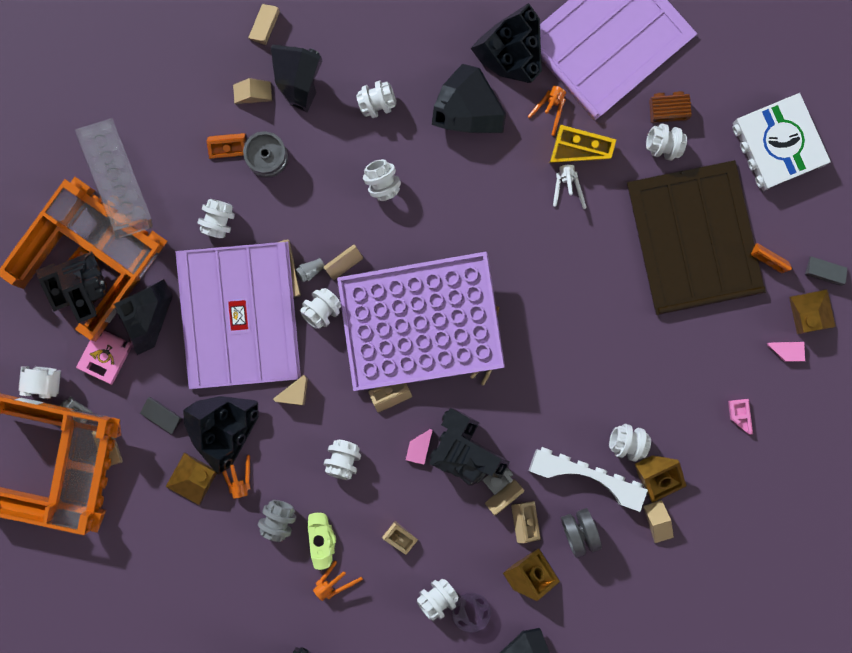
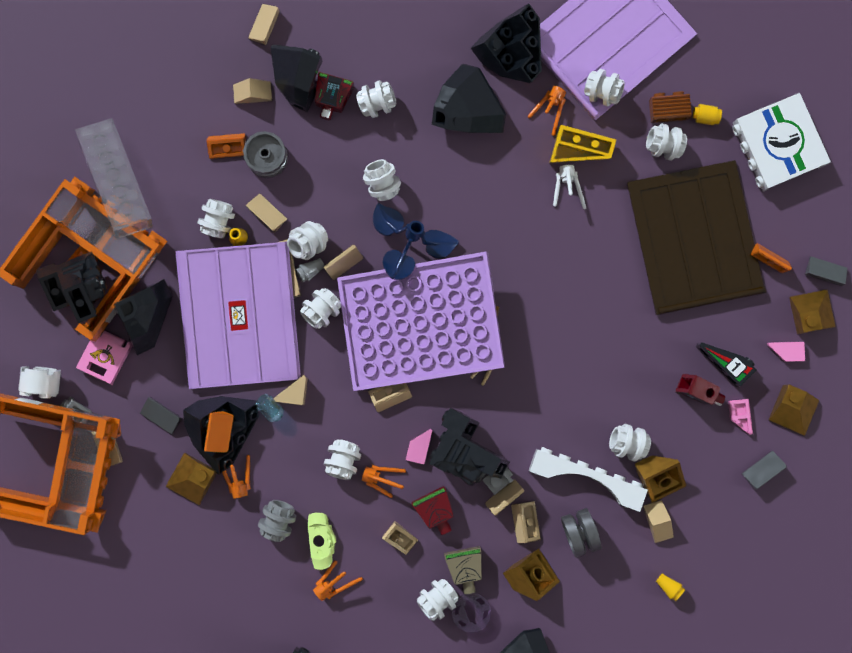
none -> orange slope [204,411,234,452]
none -> yellow cone [229,228,248,246]
none -> tan slope [246,194,287,233]
none -> clear light blue brick [256,394,284,422]
none -> white piece [287,221,328,260]
none -> torso [315,72,354,120]
none -> orange plant [361,465,406,498]
none -> dark blue plant [373,203,459,280]
none -> dark red torso [411,486,454,535]
none -> dark tan torso [444,546,482,594]
none -> white piece [584,69,625,107]
none -> yellow cone [655,573,685,601]
none -> dark red torso [675,374,725,406]
none -> yellow brick [692,104,722,126]
none -> slope [695,342,757,387]
none -> dark grey slope [742,451,787,490]
none -> pearl gold slope [769,384,819,436]

